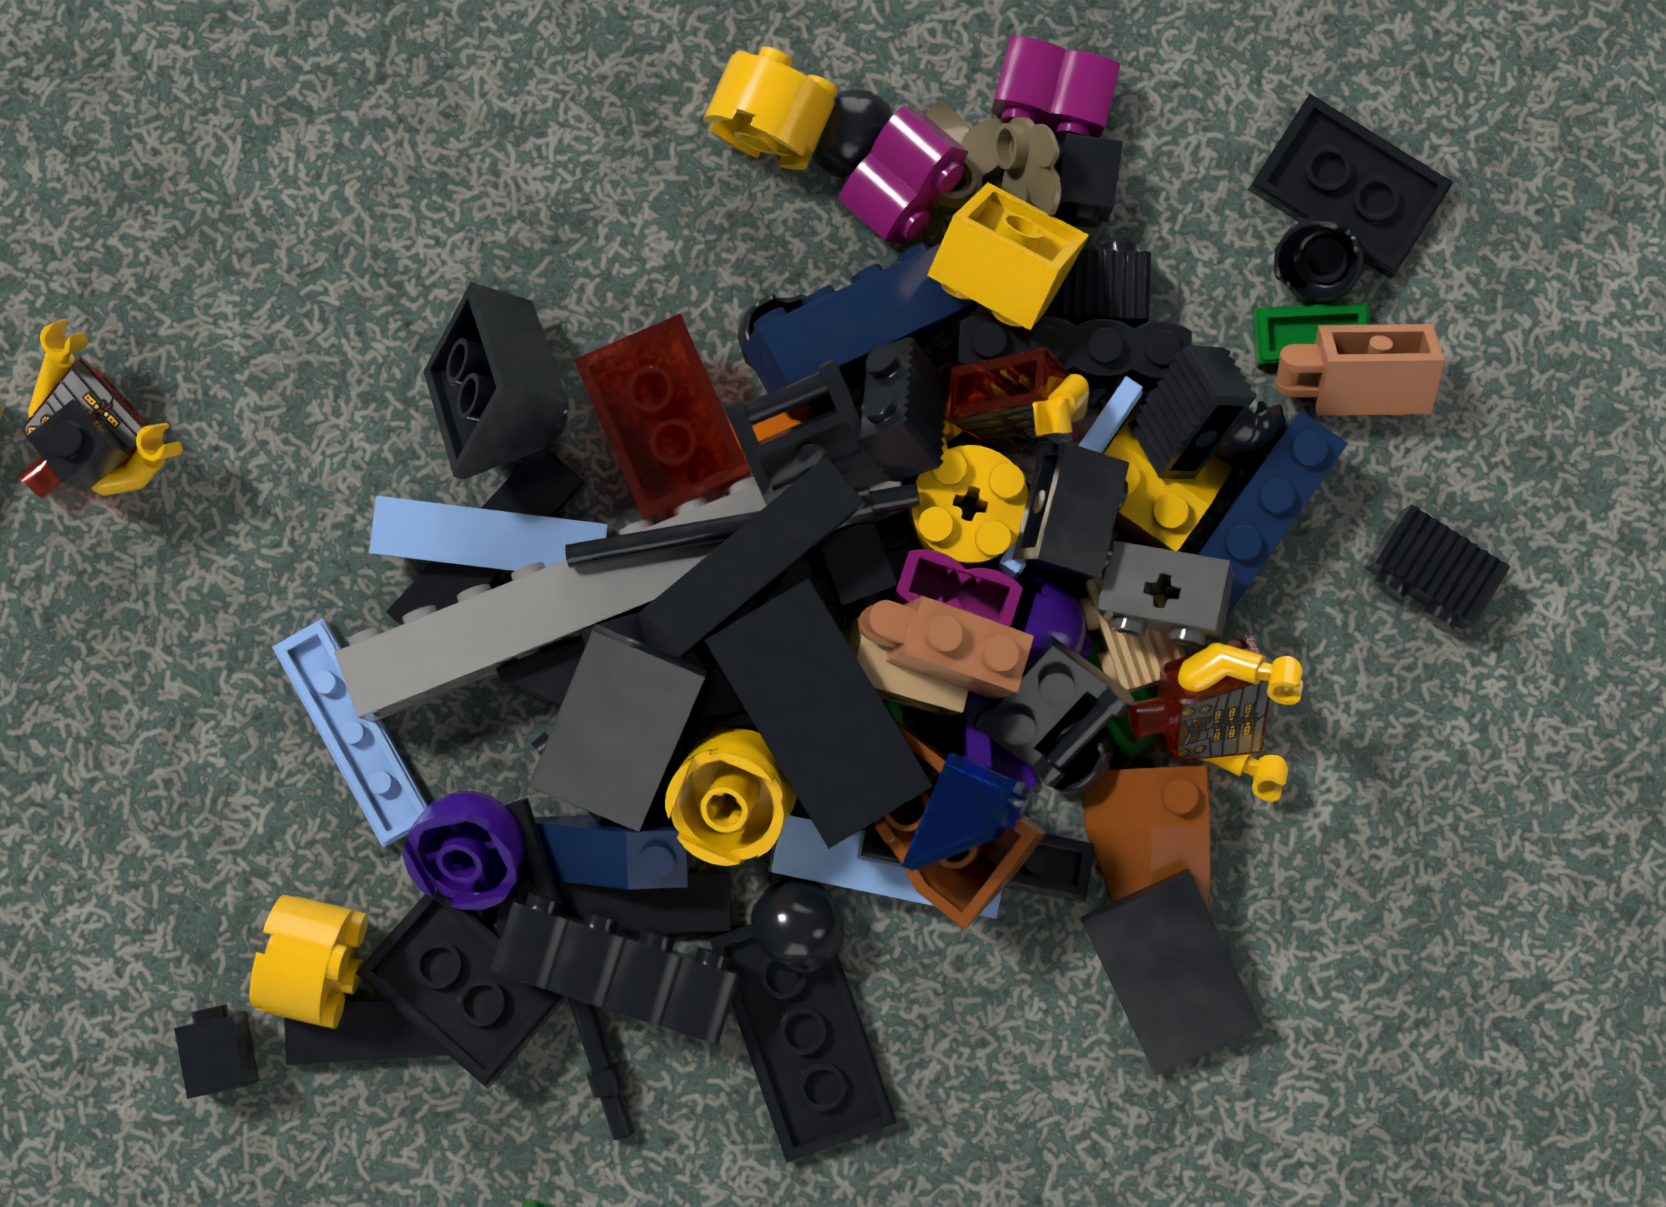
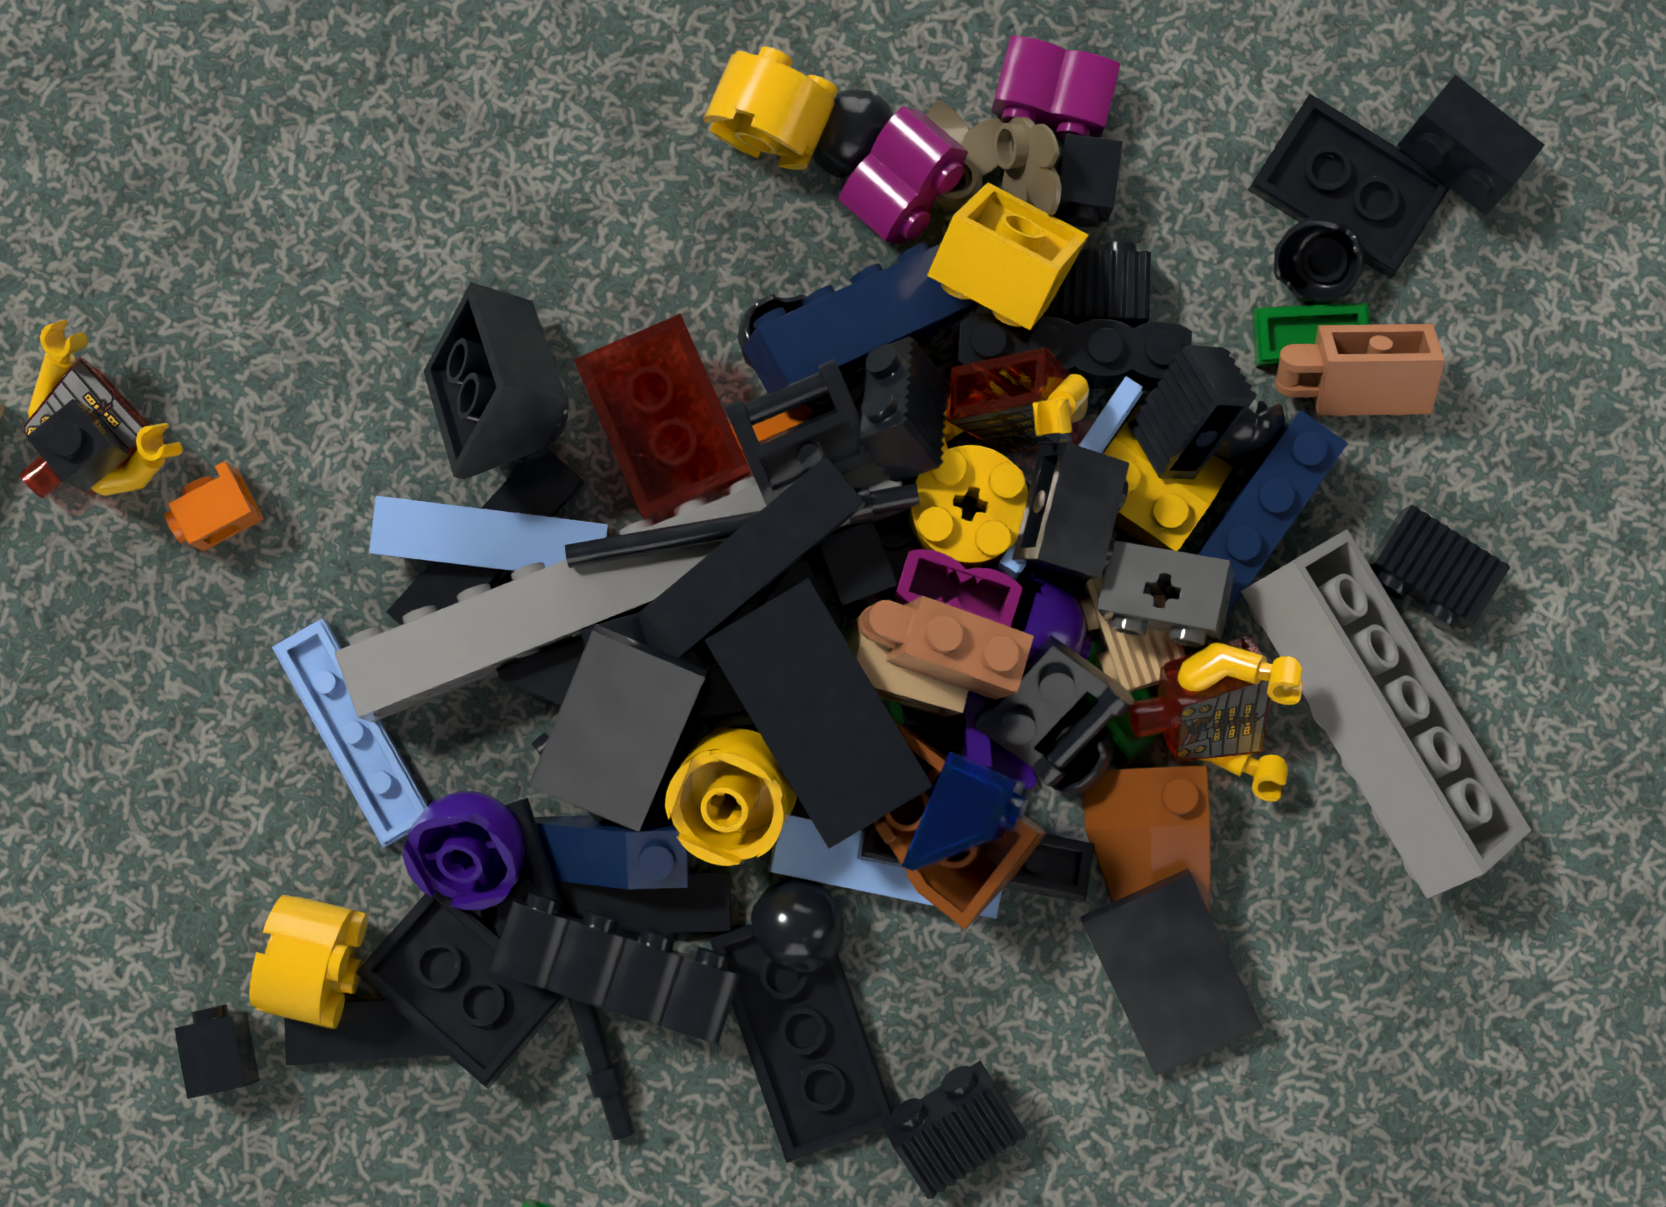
none -> orange brick [164,461,264,551]
none -> black brick [881,1060,1027,1199]
none -> light grey brick [1241,529,1531,899]
none -> black brick [1397,74,1545,216]

